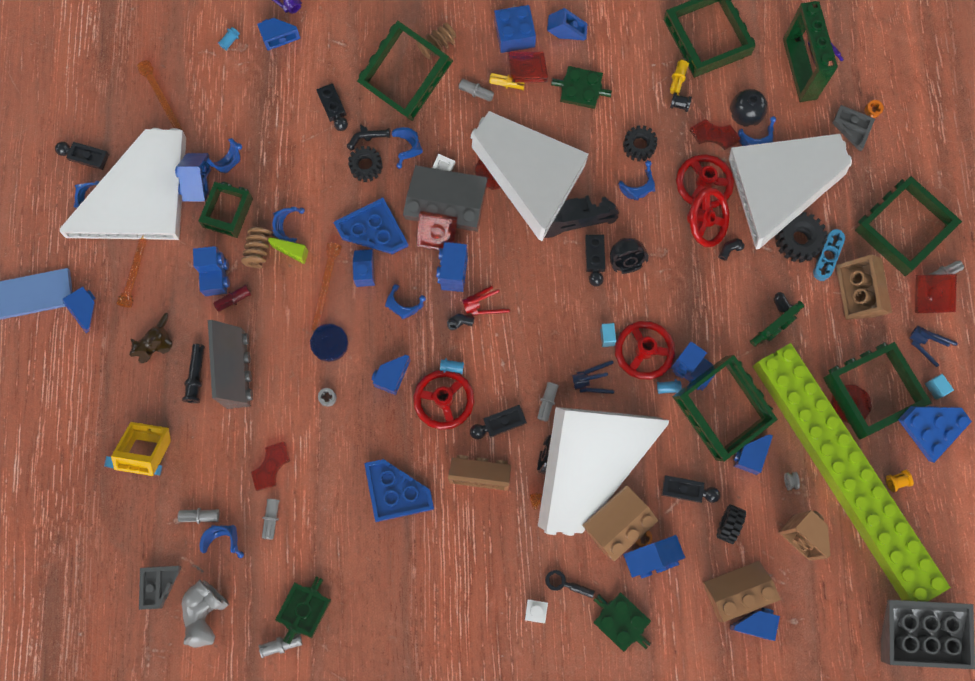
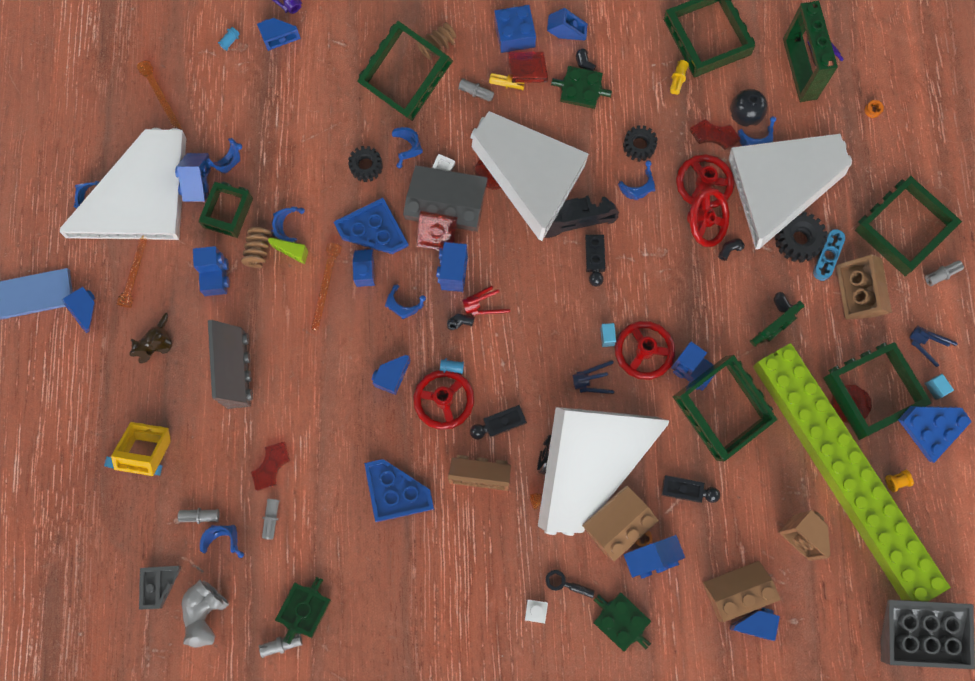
black plate [55,142,109,170] -> none
black pin [182,344,205,403] -> none
dark red axle [213,284,252,312] -> none
clear blue tile [310,324,349,362] -> none
black plate [316,83,348,131] -> none
light grey bush [318,388,337,407] -> none
black piece [347,124,390,150] -> none
light grey axle [537,382,559,422] -> none
black cylinder [610,238,649,274] -> none
dark azure pin [657,379,682,394] -> none
black bush [670,92,692,112] -> none
black tyre [716,504,746,544] -> none
blue slope [733,434,773,475] -> none
light grey bush [784,472,800,491] -> none
dark grey wing [832,105,875,151] -> none
clear red tile [915,274,957,313] -> none
none -> black arm [576,49,596,71]

